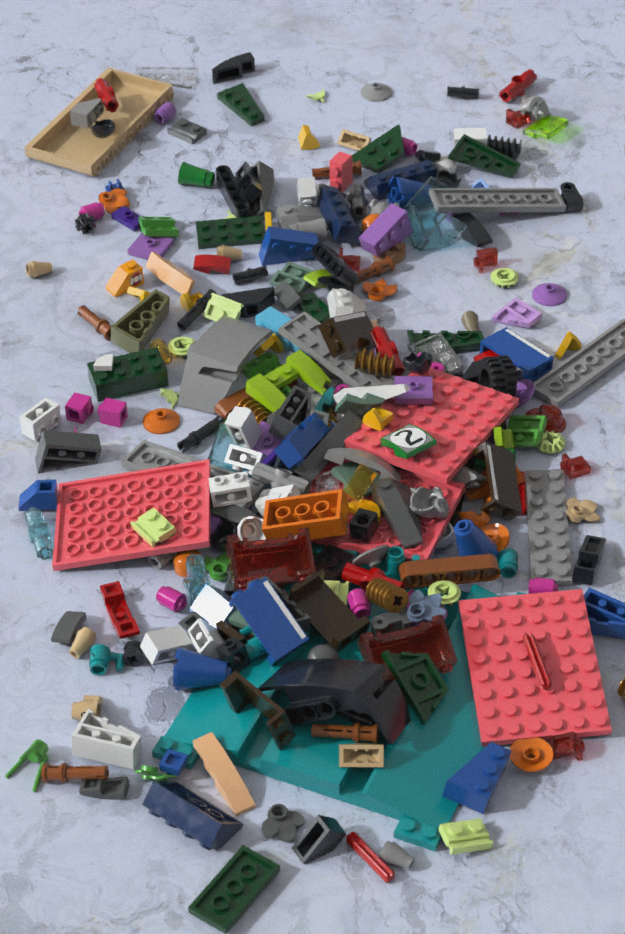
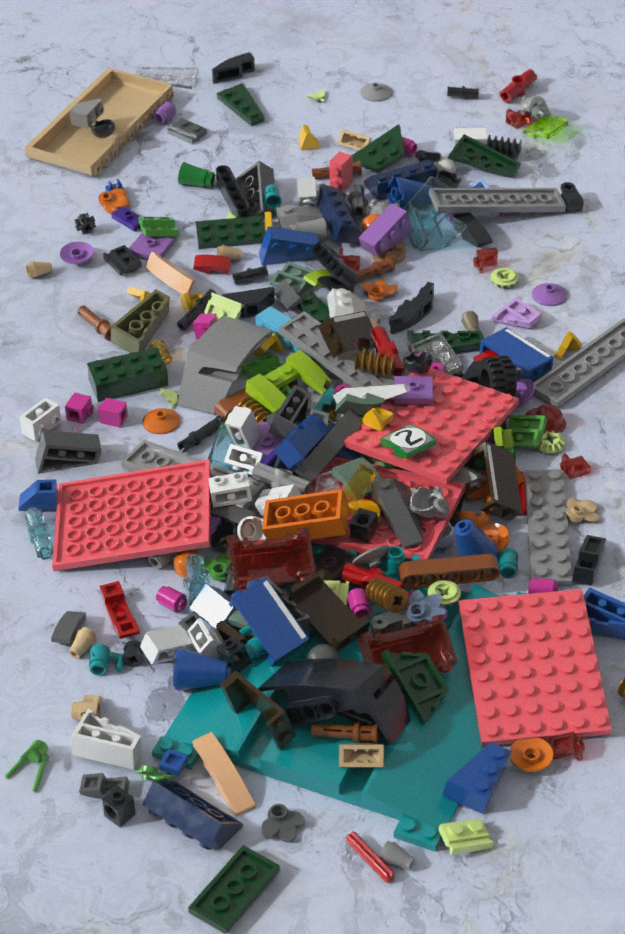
dark orange pin [41,763,109,783] -> none
dark pink brick [79,202,105,220] -> none
white tile [93,354,114,371] -> none
red piece [94,78,119,113] -> none
light orange slope [106,259,144,297] -> none
yellowish green plate [130,508,177,548] -> none
yellowish green gear [168,337,195,358] -> none
black slope [235,161,262,203] -> none
black slope [292,815,347,864] -> none
light grey slope [324,448,402,482] -> none
red axle [523,633,552,690] -> none
none -> medium lavender dish [60,242,94,264]
none -> black brick [102,786,136,827]
none -> black plate [103,245,142,276]
none -> dark pink brick [193,314,218,339]
none -> teal piece [265,184,282,215]
none -> black slope [389,282,434,334]

